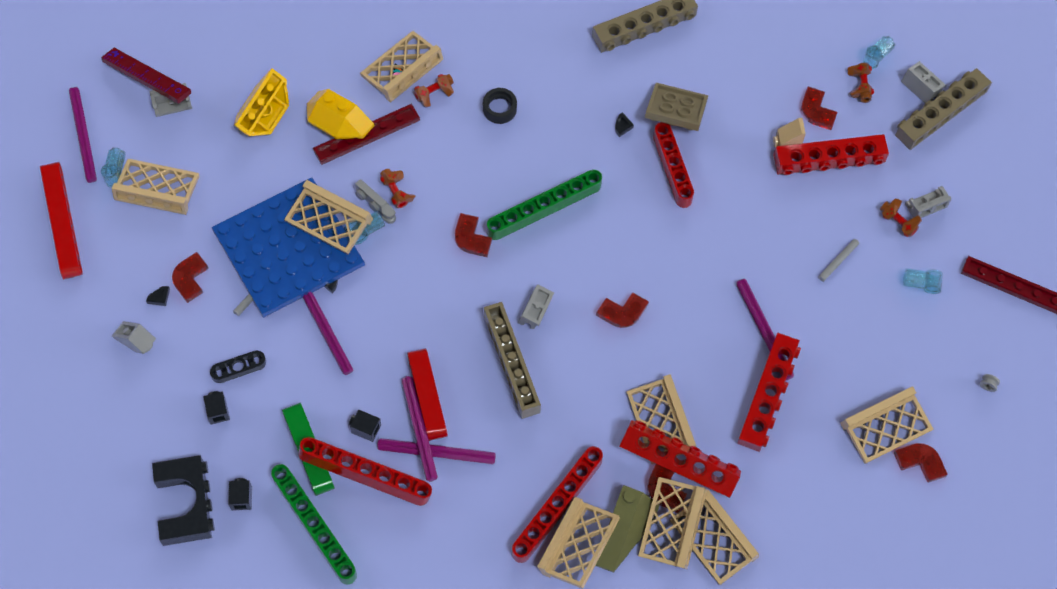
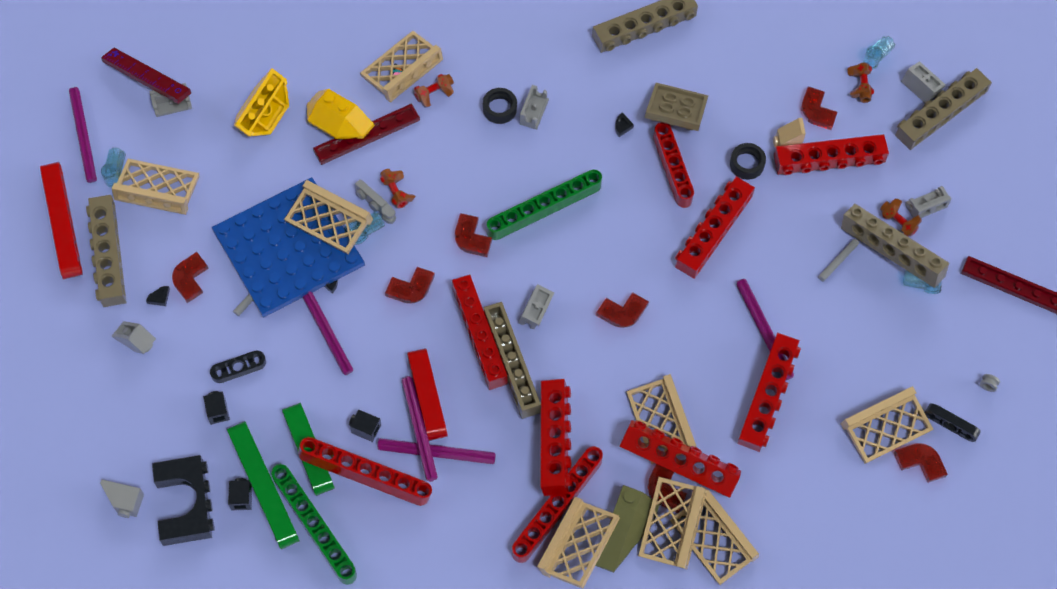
none -> dark tan brick [86,195,127,307]
none -> light grey slope [100,479,144,518]
none -> green beam [227,421,300,550]
none -> clear red plate [385,267,435,303]
none -> red brick [452,275,508,390]
none -> light grey hinge [520,85,549,130]
none -> red brick [541,379,572,496]
none -> red brick [675,176,755,279]
none -> black tyre [730,143,766,180]
none -> dark tan brick [841,204,949,288]
none -> black beam [924,403,981,442]

